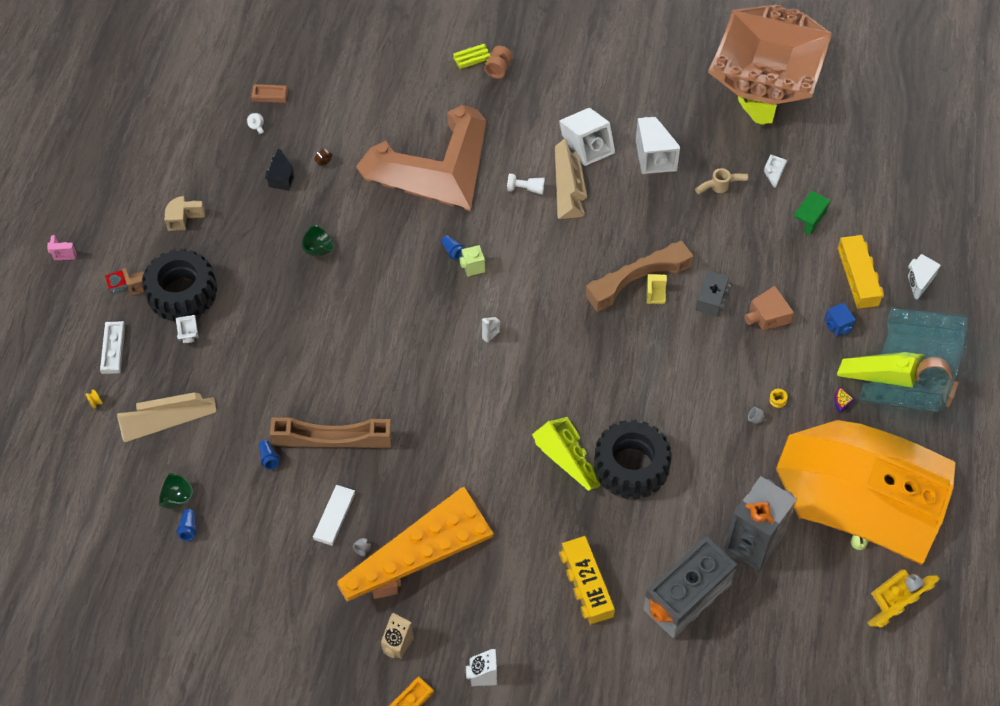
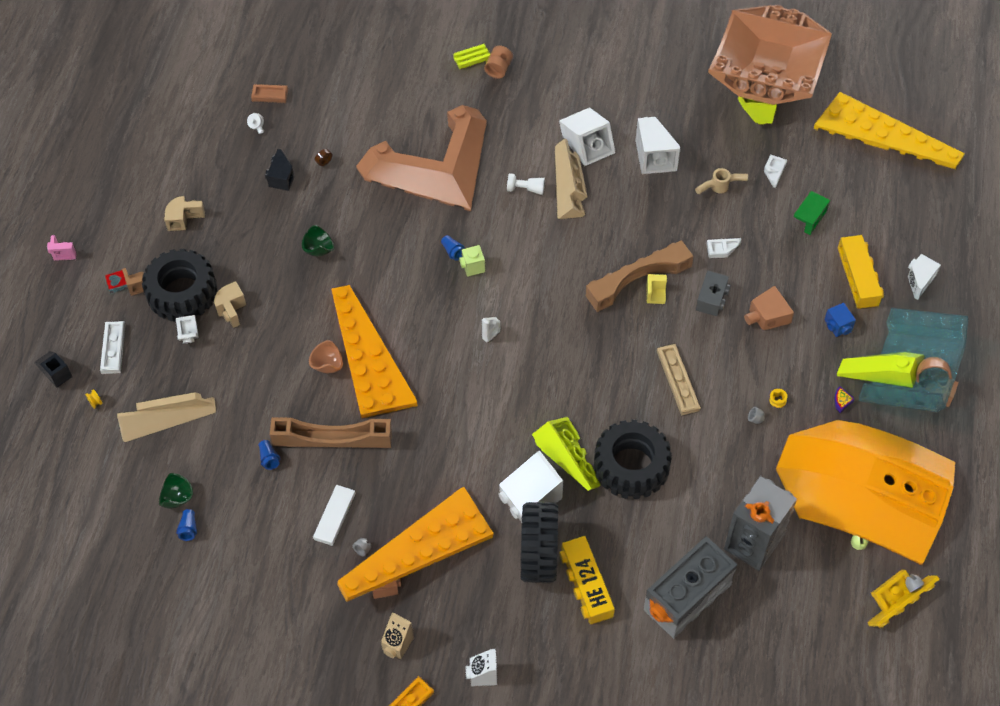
none -> black slope [34,351,73,388]
none -> tan brick [214,281,246,328]
none -> nougat helmet [309,340,343,374]
none -> light orange wing [331,285,417,419]
none -> white slope [499,451,563,523]
none -> black tyre [521,502,558,583]
none -> tan tile [657,344,700,416]
none -> white tile [707,238,741,258]
none -> yellow wing [814,92,965,169]

